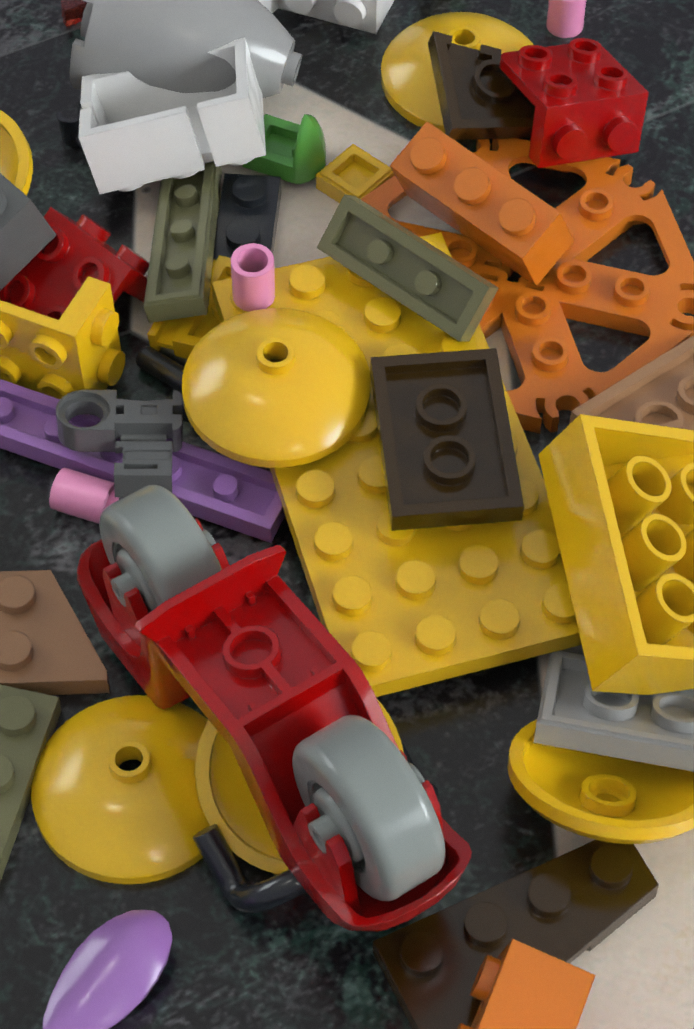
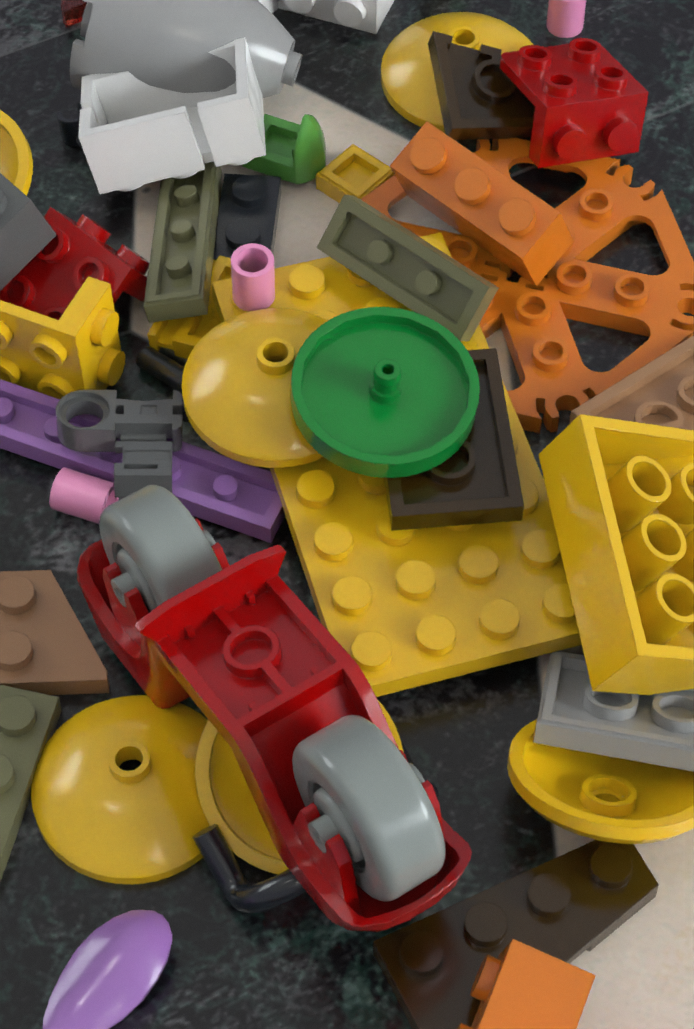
none -> green piece [290,307,480,478]

